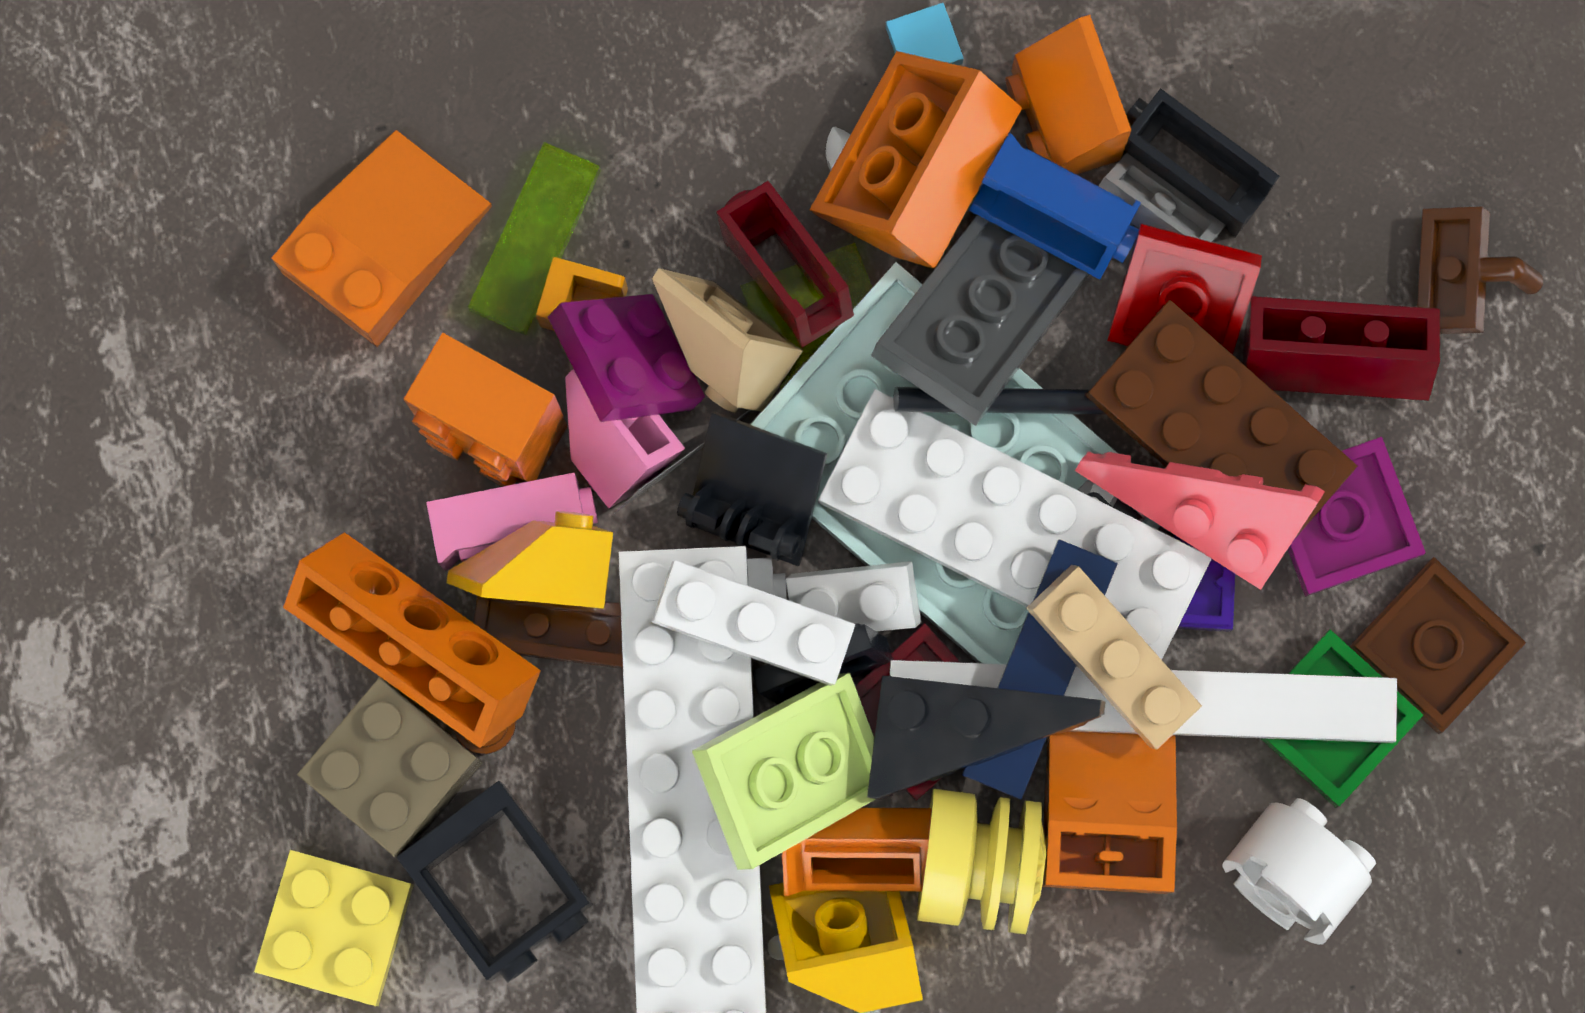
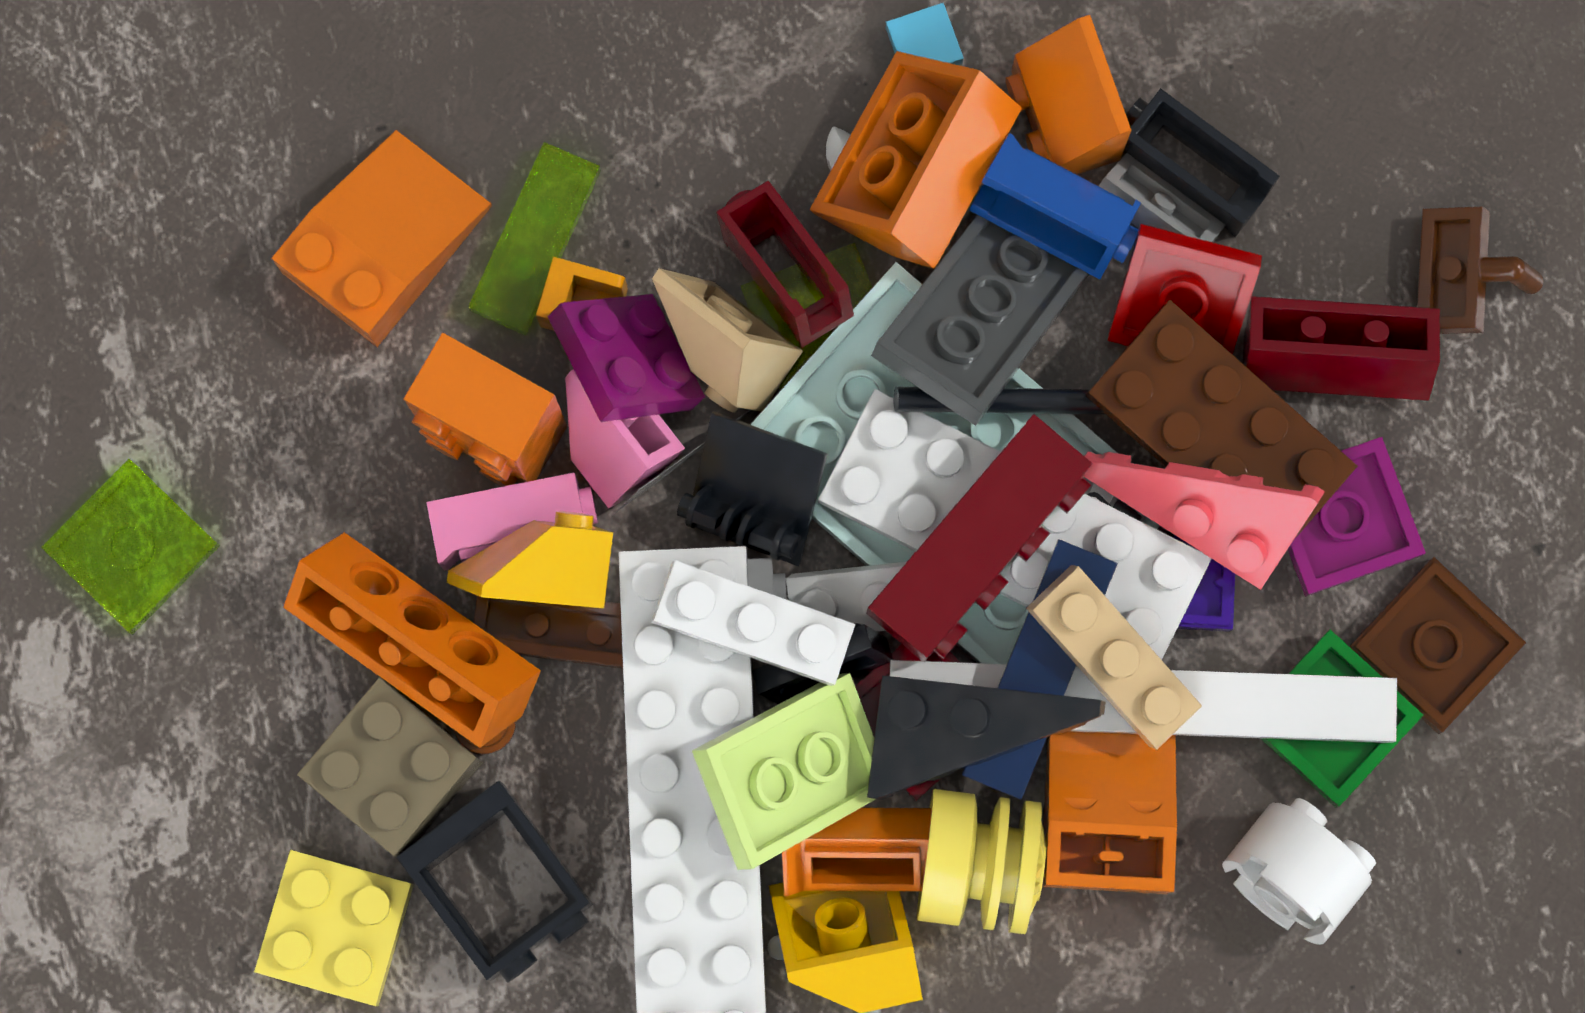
none -> clear neon green tile [41,459,220,635]
none -> dark red brick [866,414,1093,662]

